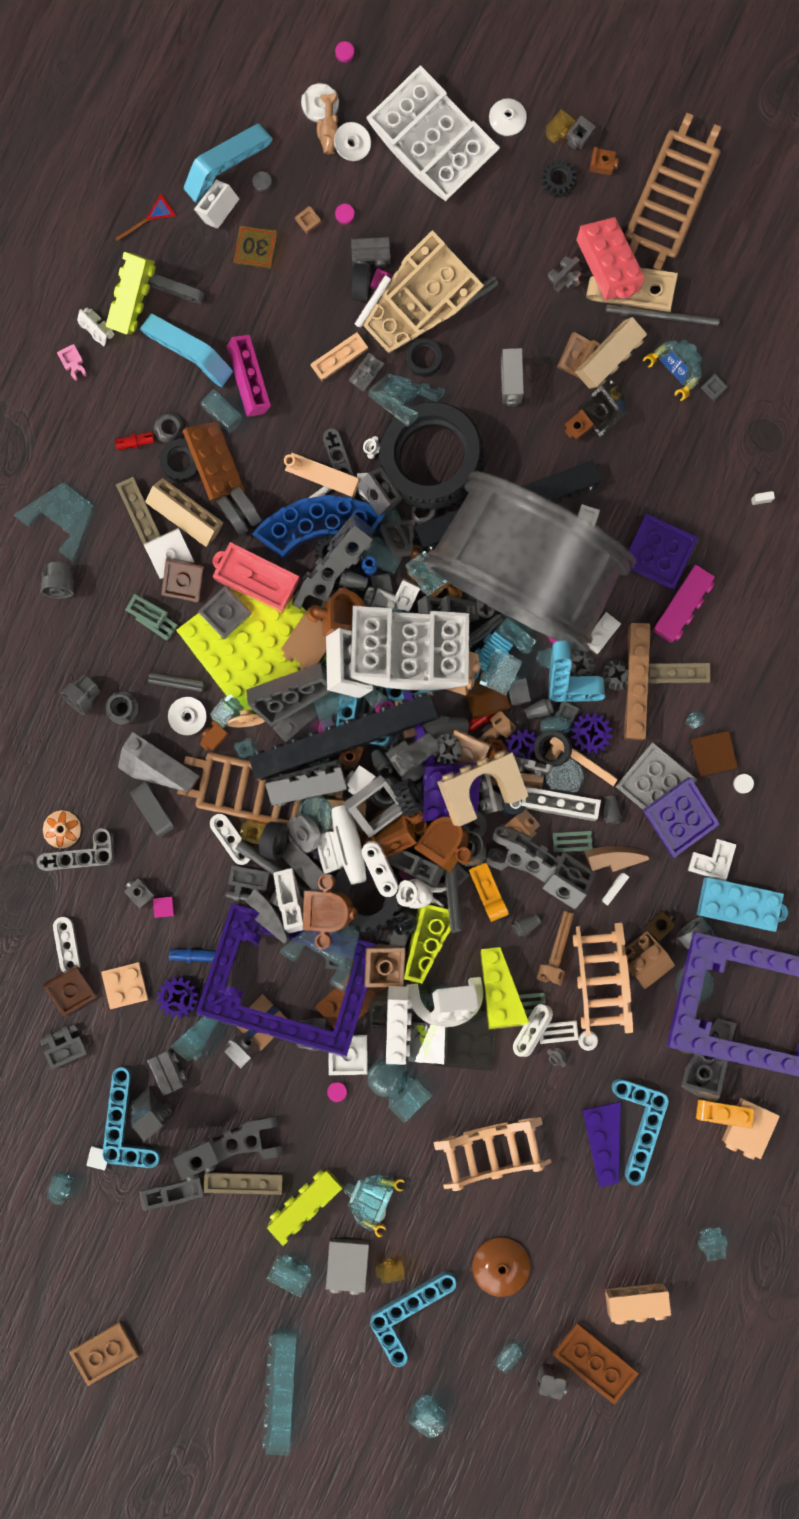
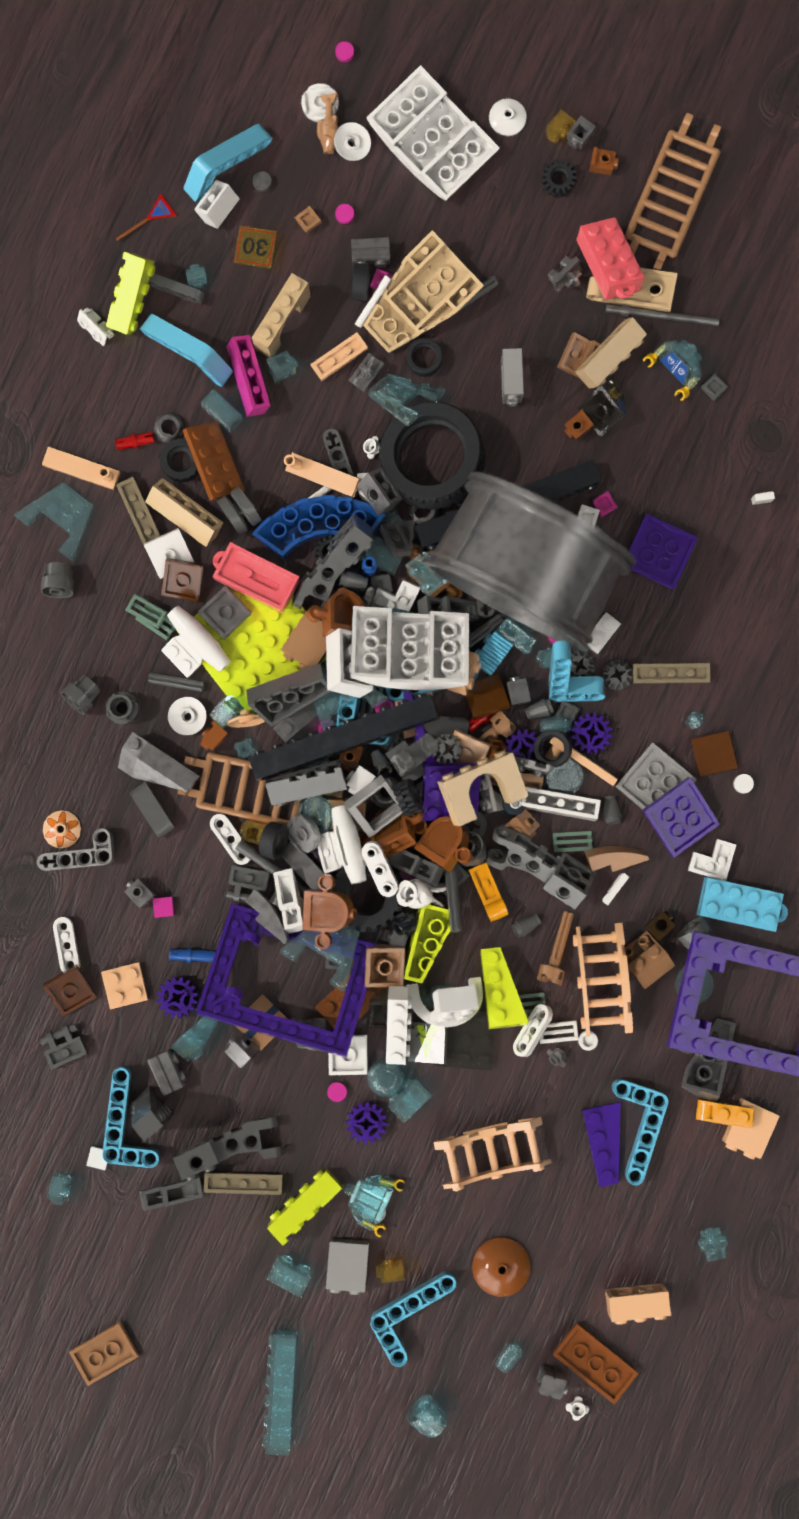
bright pink plate [57,344,86,381] -> none
clear light blue brick [480,649,522,696] -> none
medium nougat arch [624,623,650,740] -> none
dark pink brick [652,565,715,643] -> none
none -> light nougat piece [42,447,120,490]
none -> white plate [161,605,231,678]
none -> clear light blue gear [186,264,208,289]
none -> tan arch [252,273,311,360]
none -> clear light blue brick [266,351,298,384]
none -> dark purple gear [345,1101,388,1145]
none -> white plate [566,1396,589,1421]
none -> dark pink tile [591,491,618,518]

